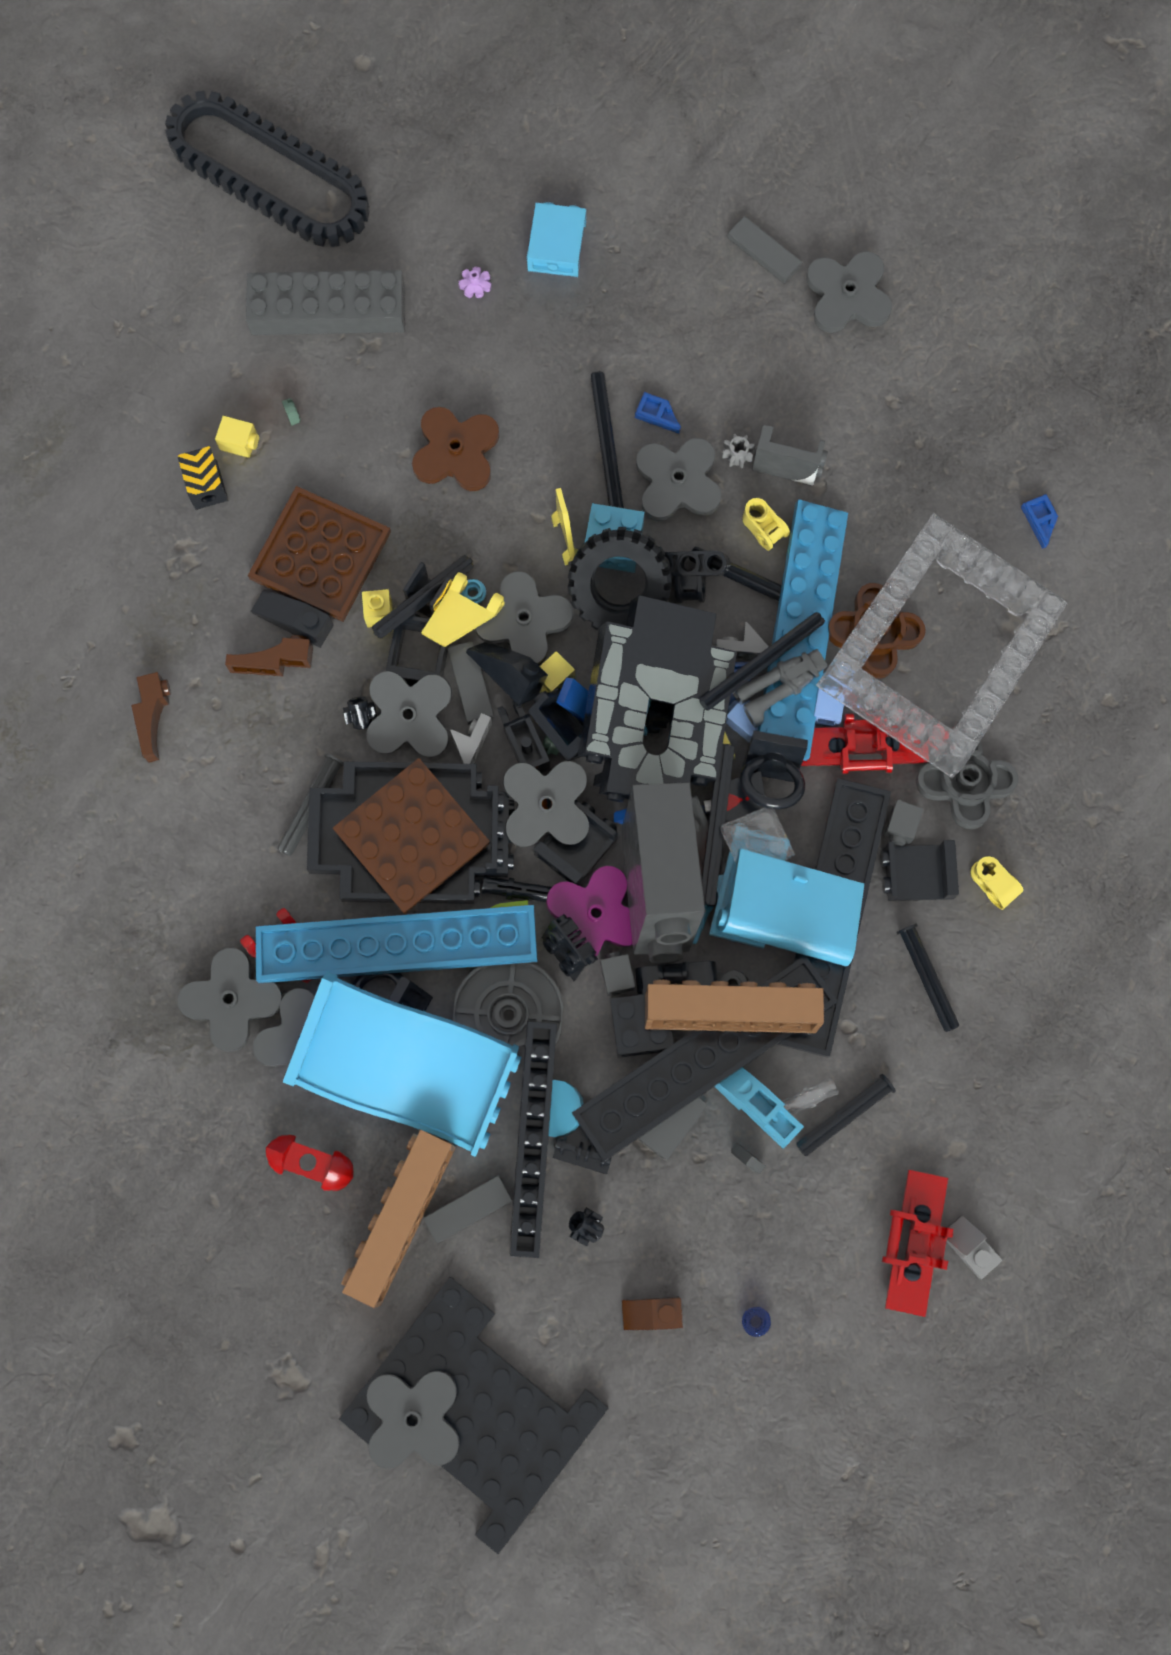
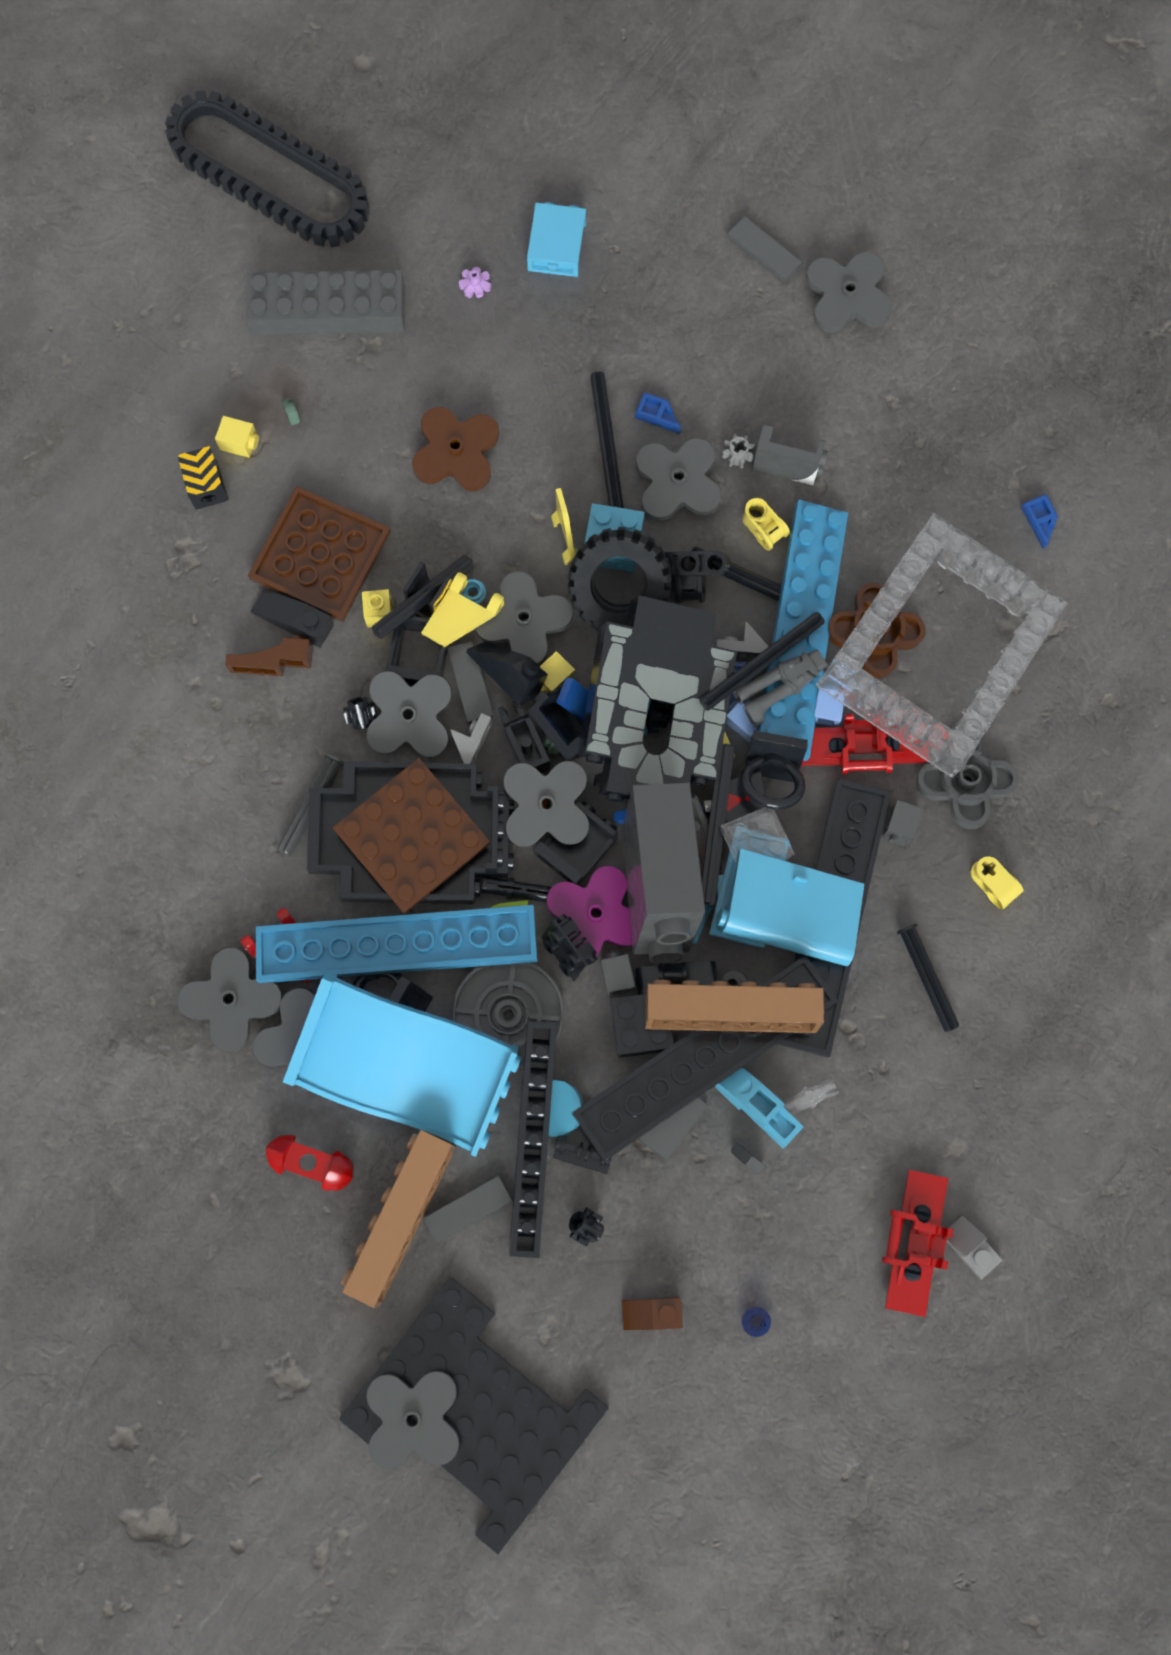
reddish brown slope [131,672,171,762] -> none
black axle [796,1074,896,1156] -> none
black panel [881,840,959,901] -> none

